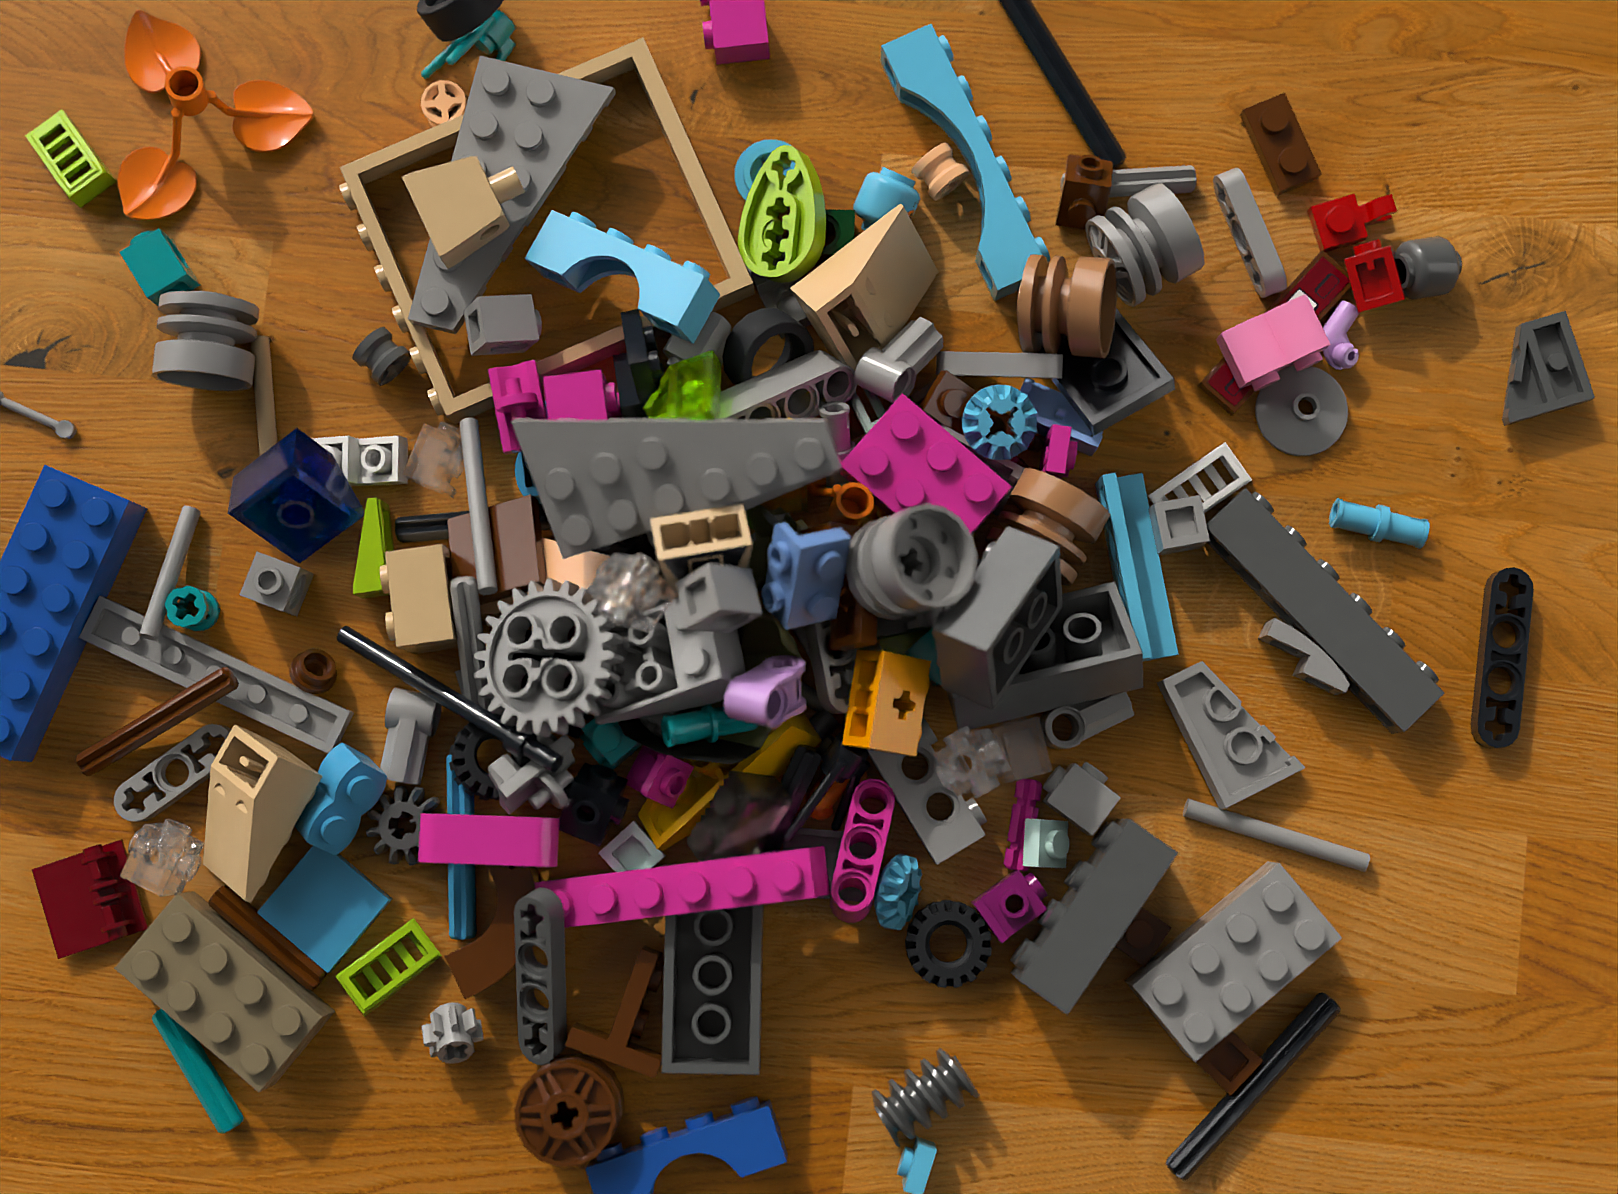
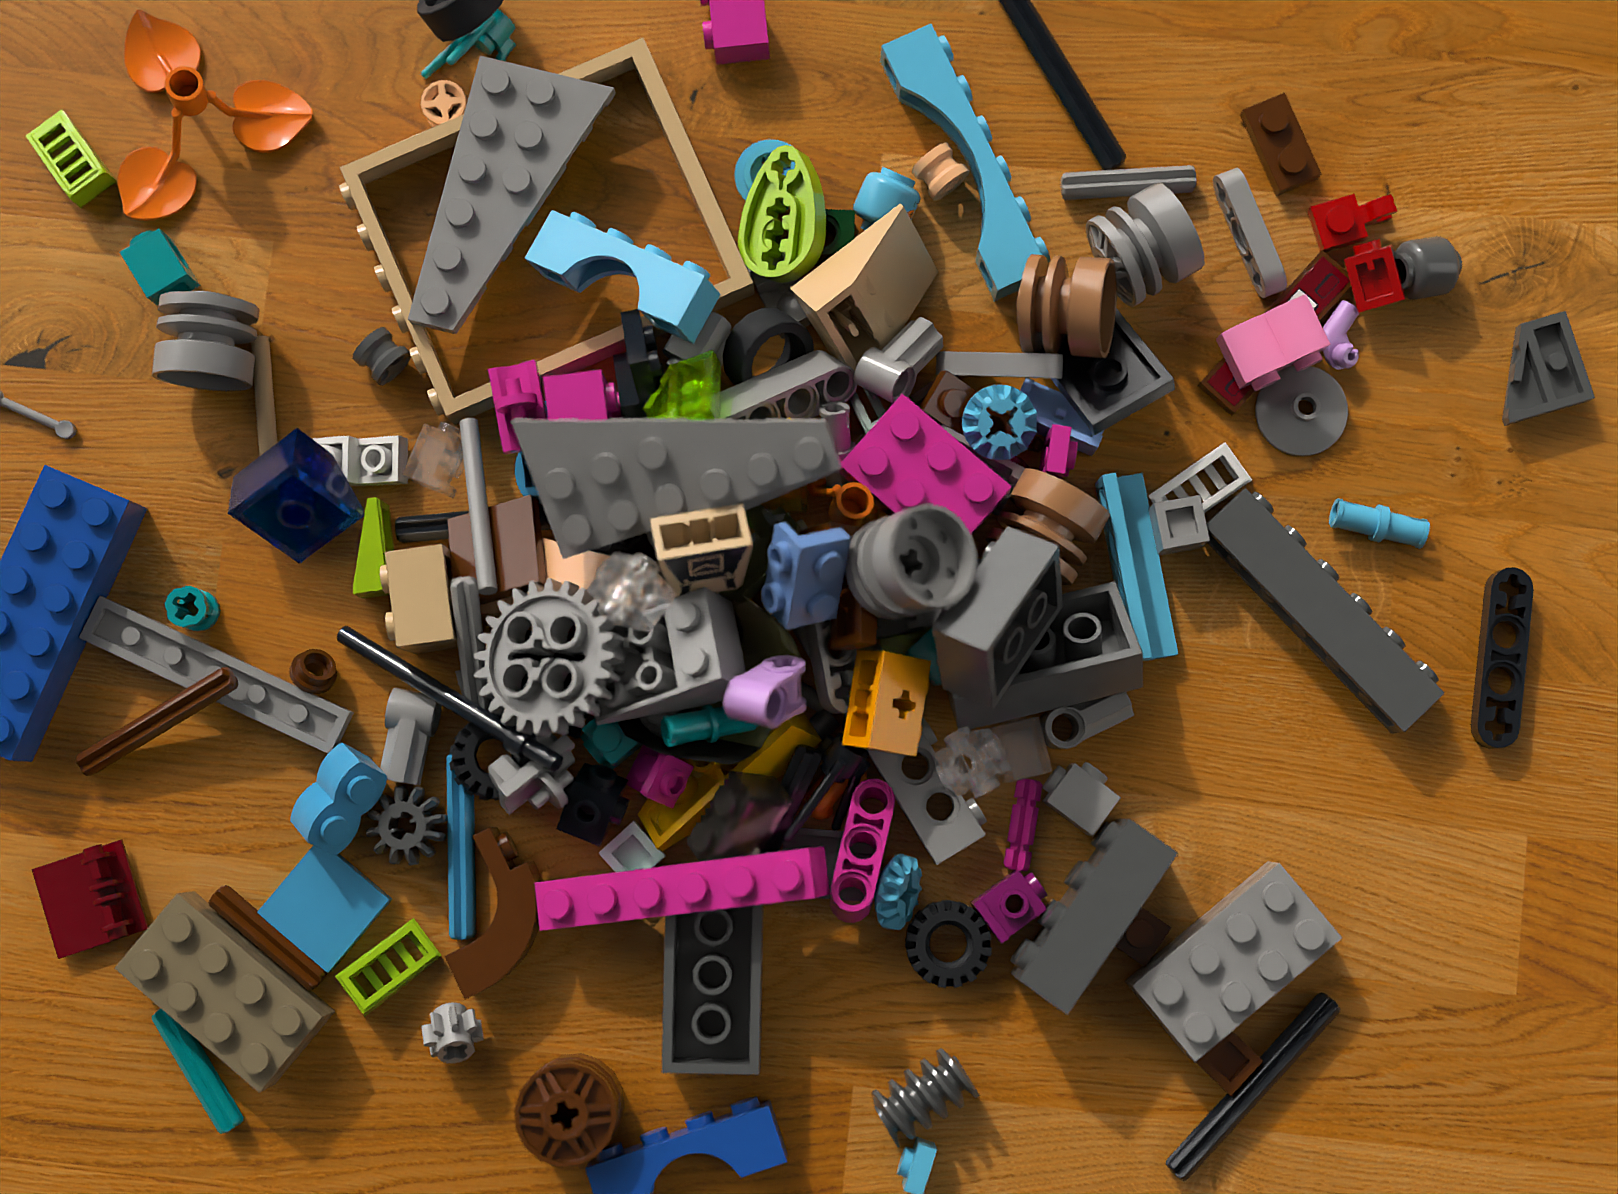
light grey beam [114,724,231,821] -> none
clear brick [120,819,205,897] -> none
light grey bar [139,506,201,641] -> none
tan slope [203,724,322,903] -> none
light grey brick [239,552,314,616] -> none
tan torso [402,156,525,269] -> none
dark pink beam [418,813,560,867] -> none
light grey brick [463,294,542,356] -> none
dark grey beam [514,888,567,1065] -> none
reddish brown bracket [565,946,664,1078] -> none
light grey brick [676,563,762,633] -> none
light aqua plate [1023,818,1069,868] -> none
reddish brown bracket [1055,155,1113,230] -> none
light grey wing [1157,661,1305,810] -> none
light grey bar [1183,799,1370,872] -> none
light grey slope [1258,618,1350,695] -> none

